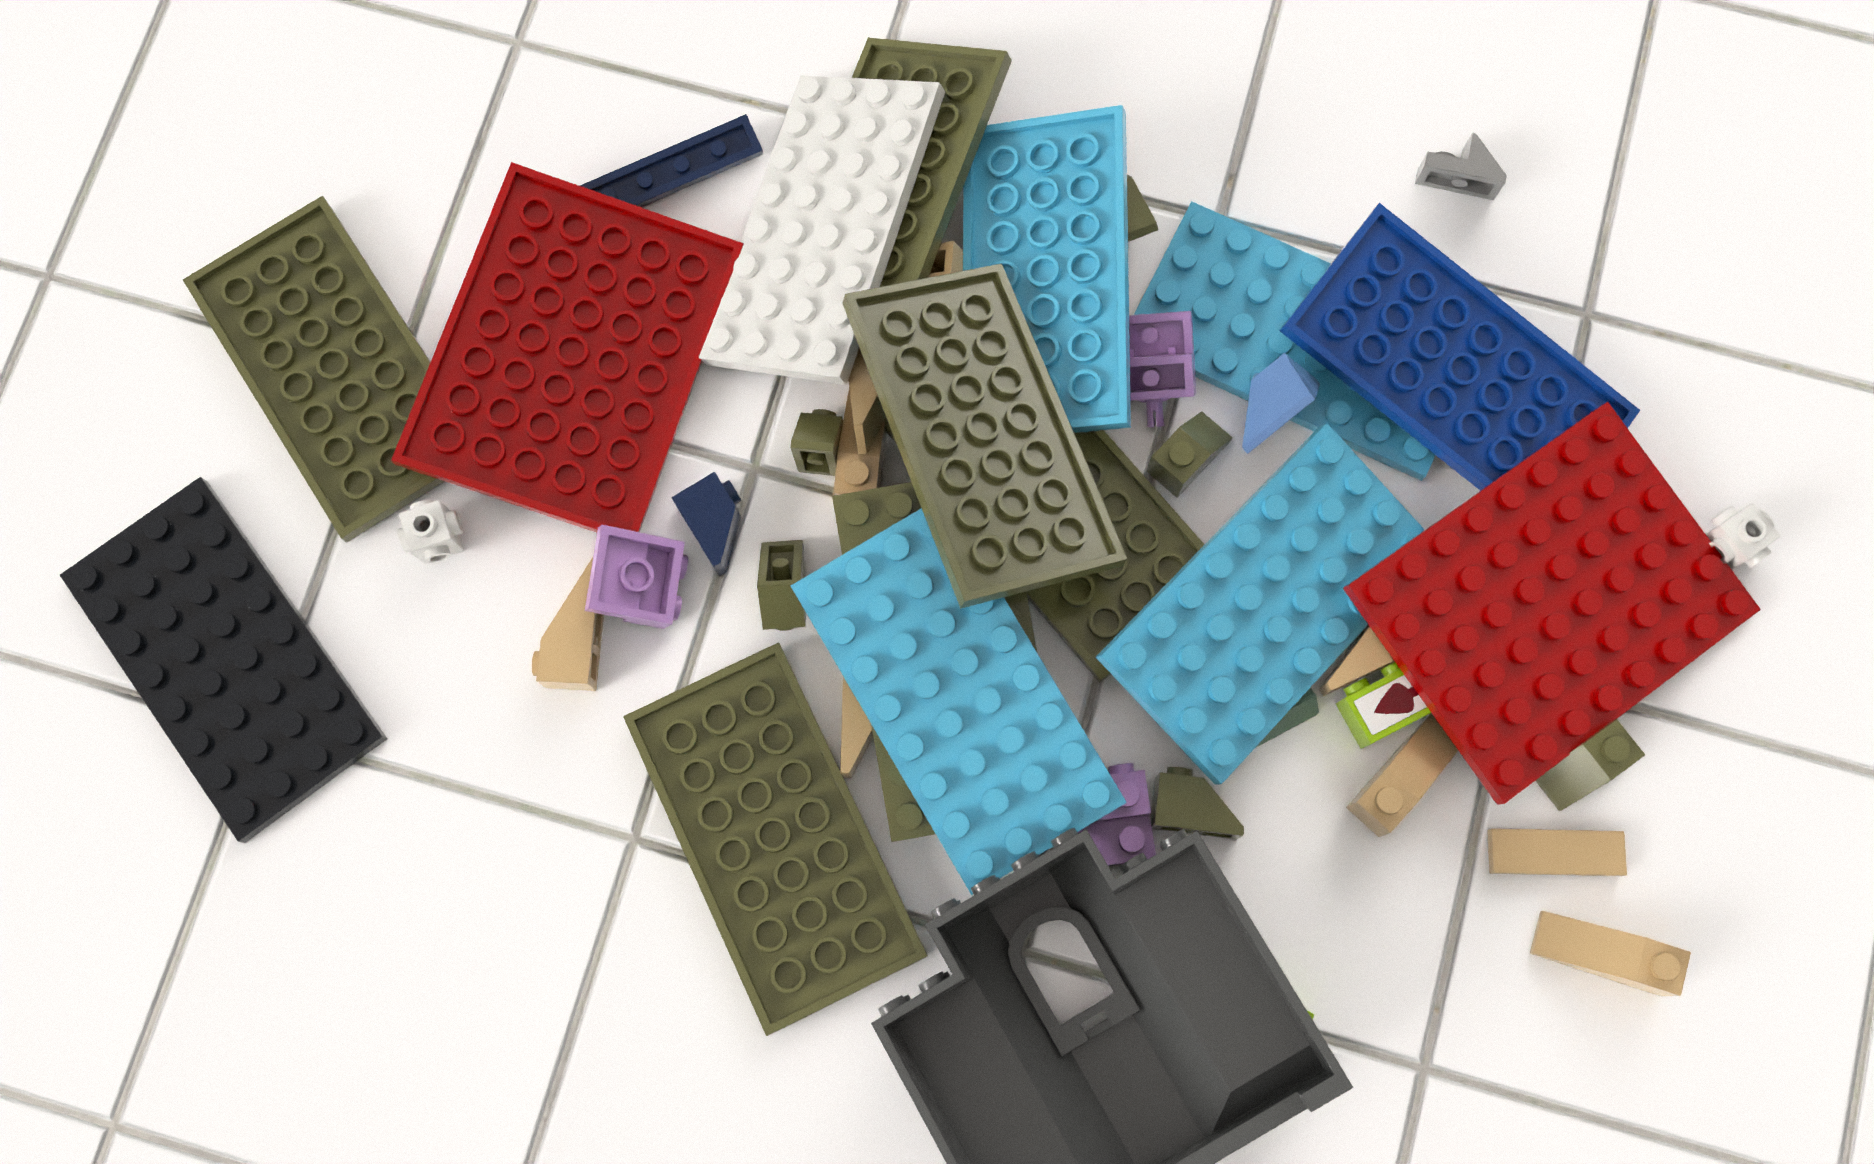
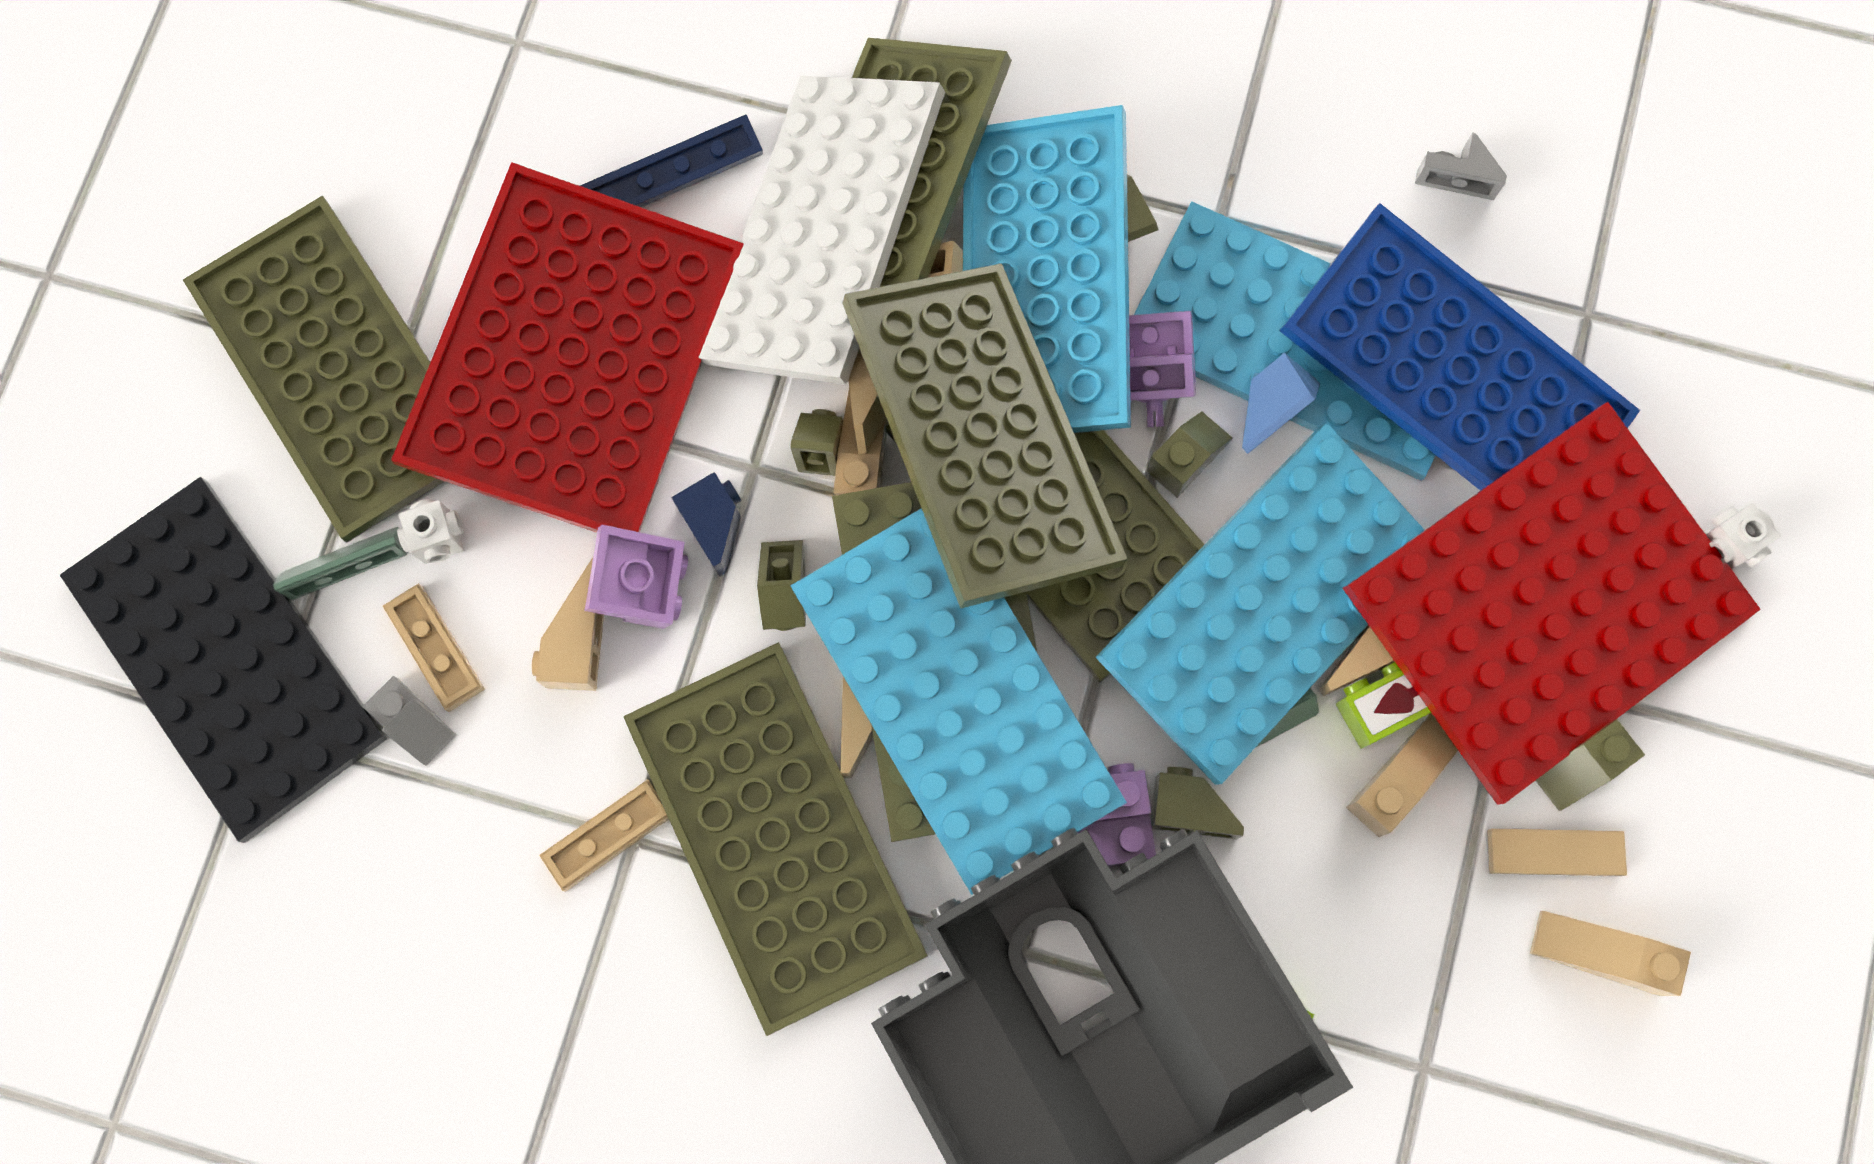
none -> sand green slope [273,526,409,600]
none -> light grey slope [362,675,456,766]
none -> tan tile [382,583,485,712]
none -> tan tile [539,779,669,892]

